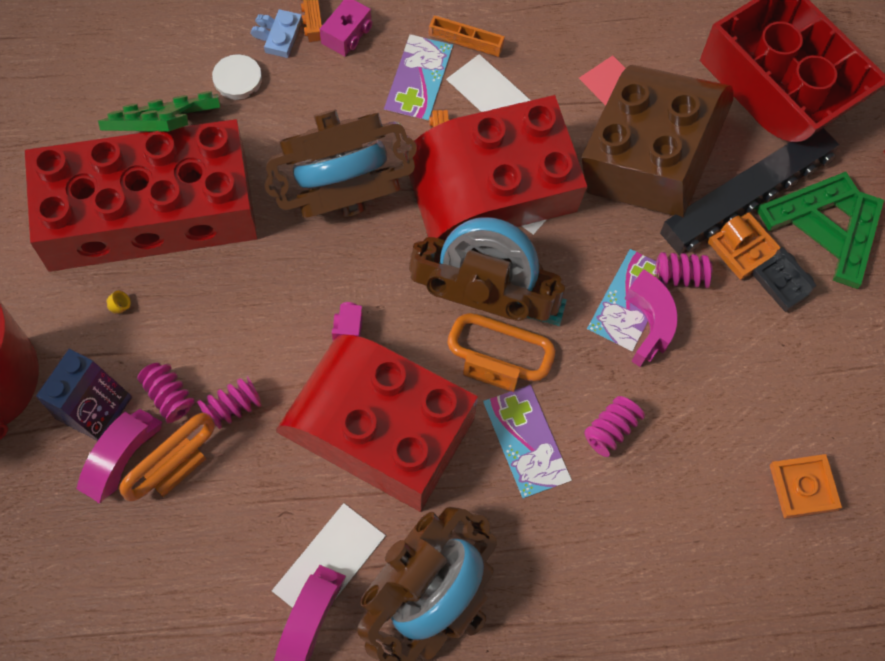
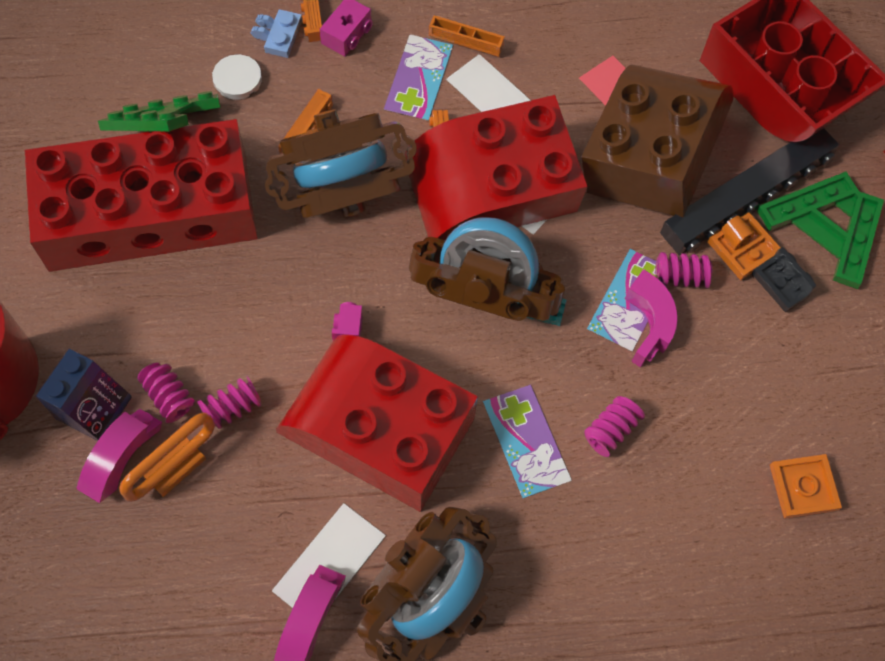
yellow hinge [106,290,131,314] -> none
orange bar [447,313,556,392] -> none
none -> orange piece [278,89,333,154]

